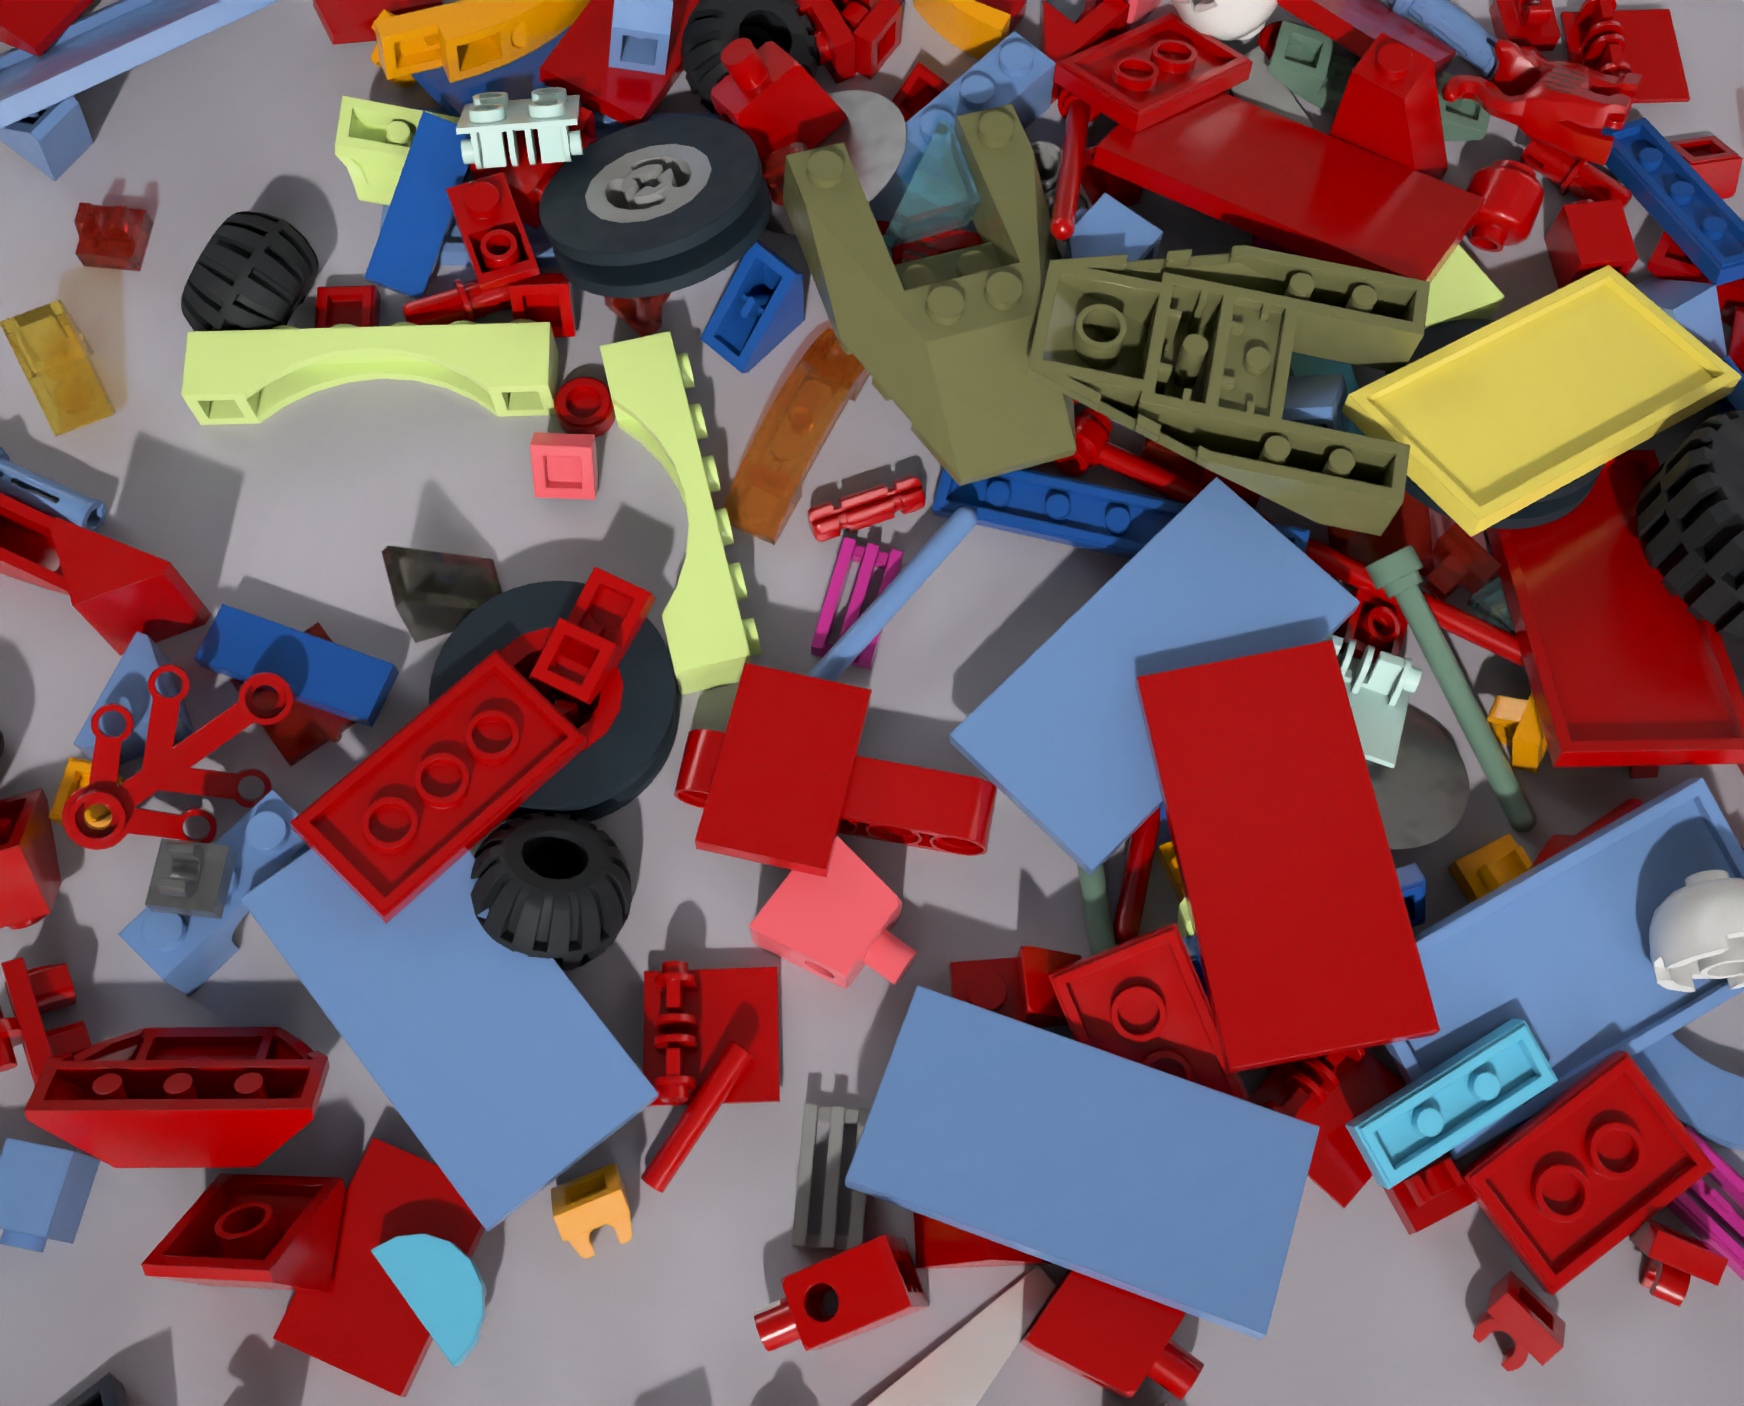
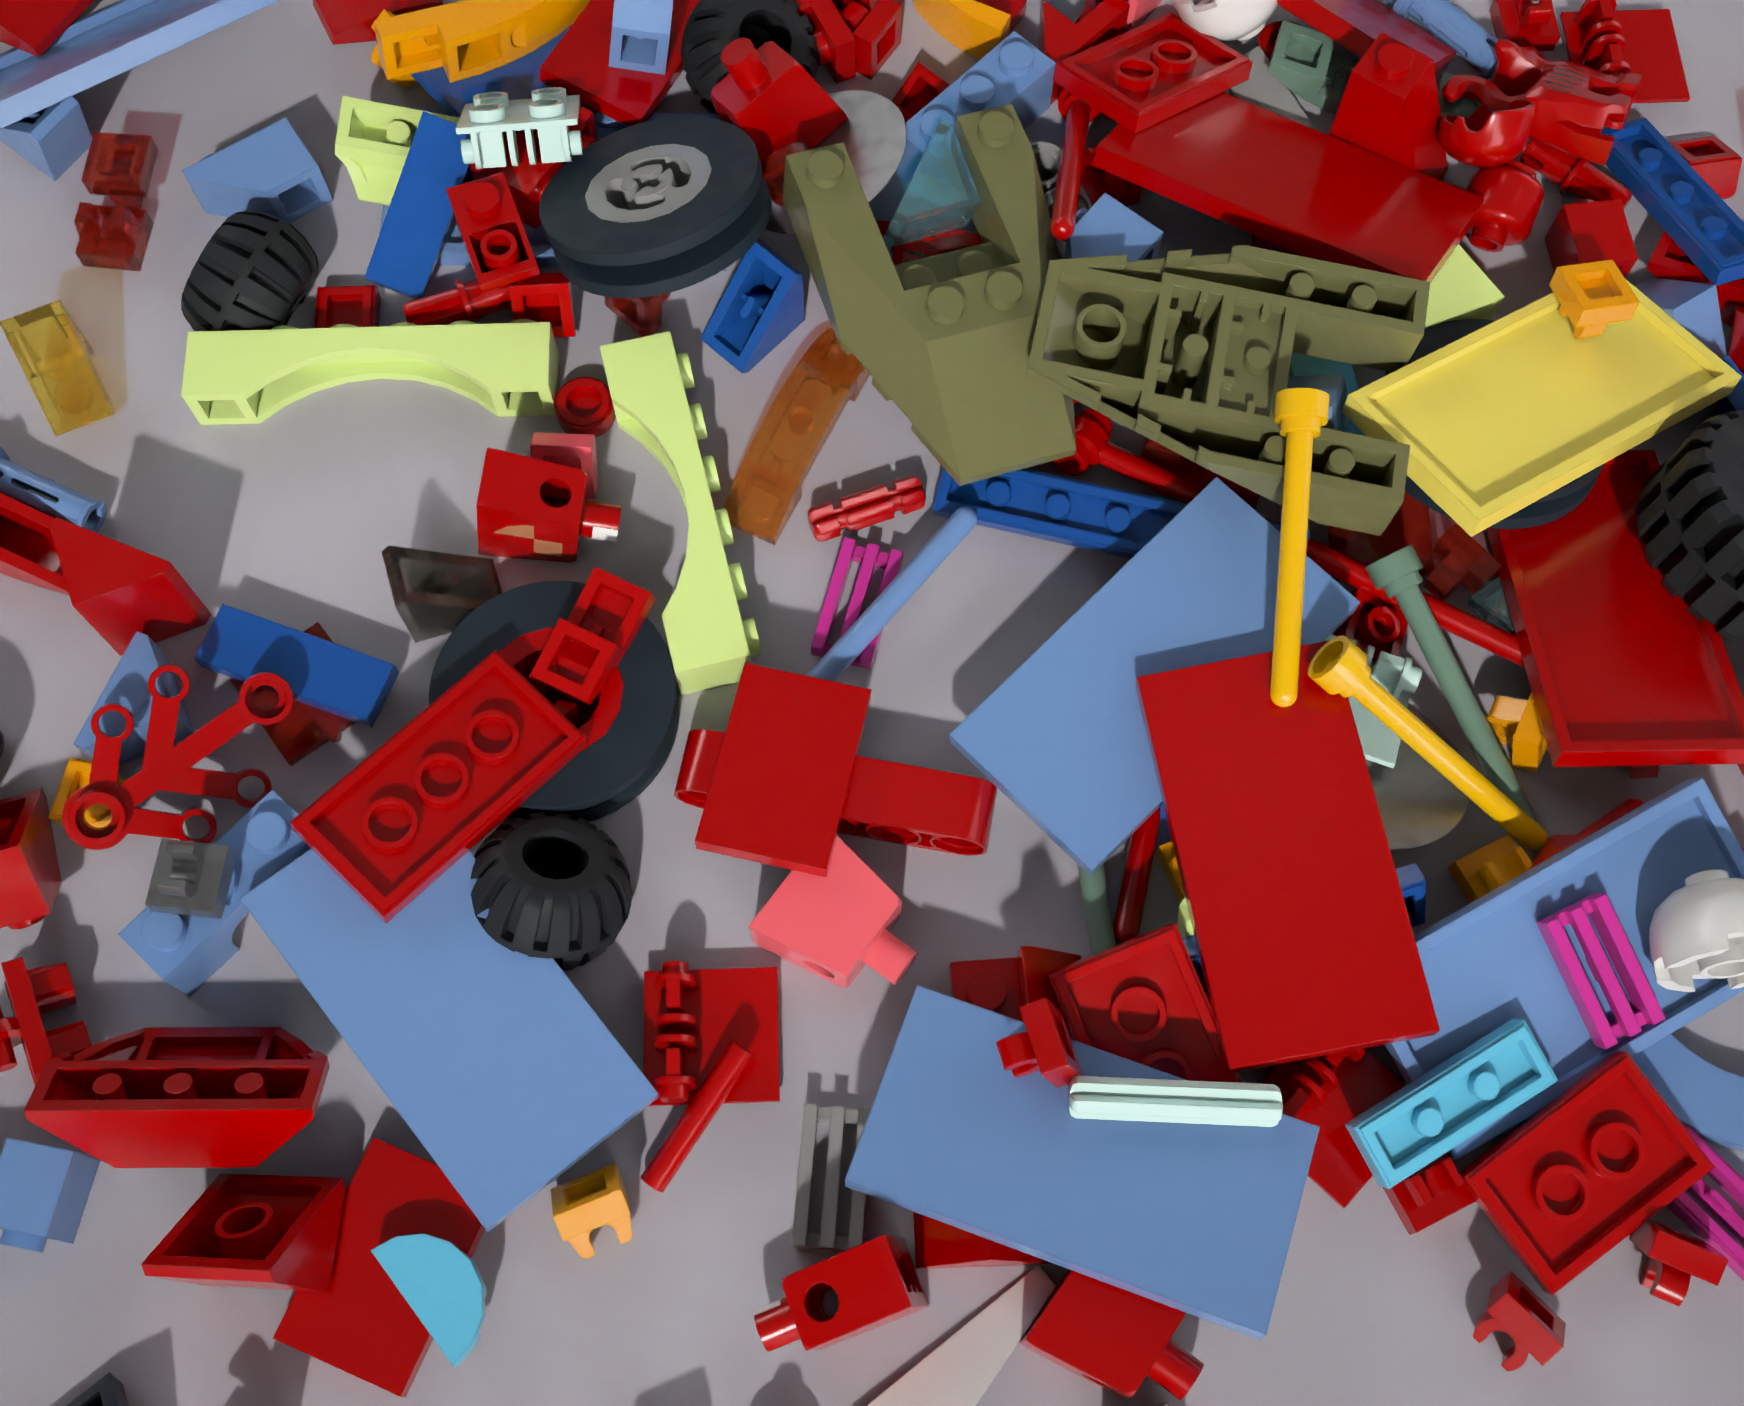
none -> clear red tile [81,132,158,209]
none -> medium blue slope [182,117,333,223]
none -> red torso [476,448,622,563]
none -> red tile [996,997,1083,1088]
none -> light aqua axle [1068,1076,1283,1127]
none -> yellow piece [1270,388,1330,707]
none -> yellow piece [1308,636,1549,851]
none -> red hair [1438,99,1535,168]
none -> dark pink tile [1536,893,1666,1049]
none -> light orange tile [1549,259,1640,339]

